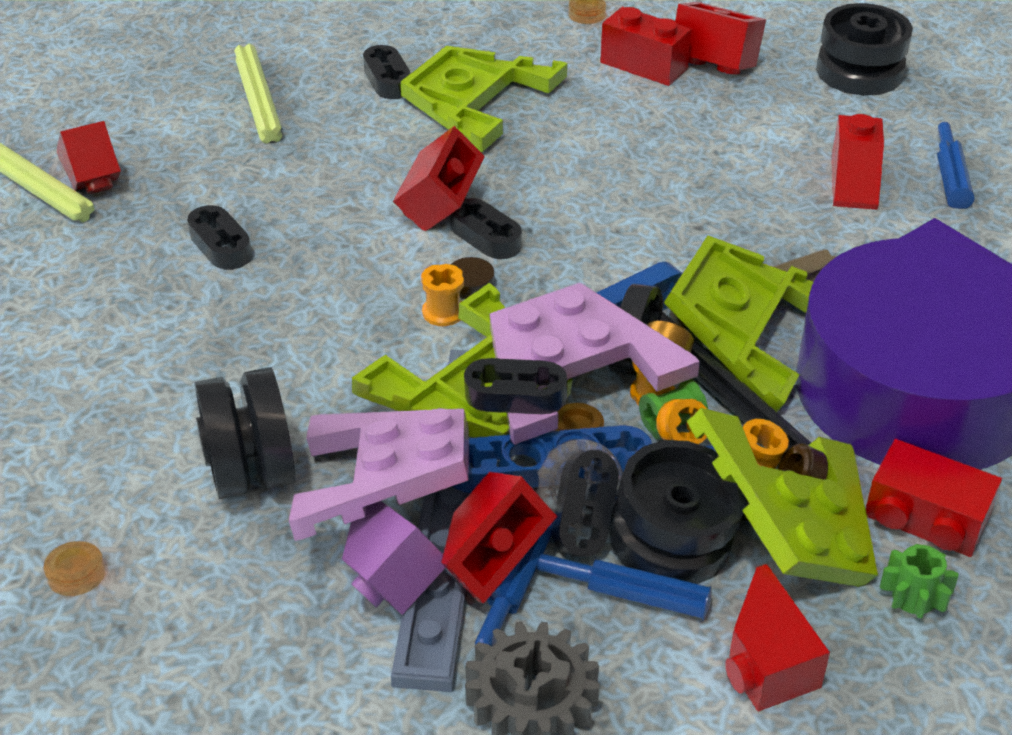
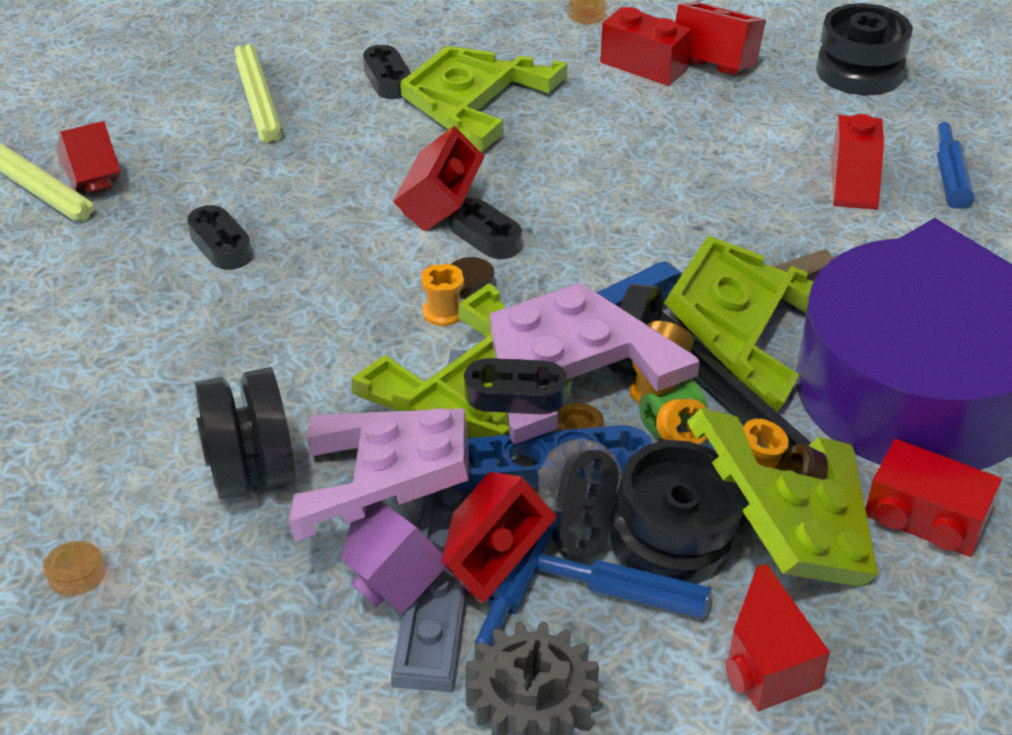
bright green gear [880,544,959,618] -> none

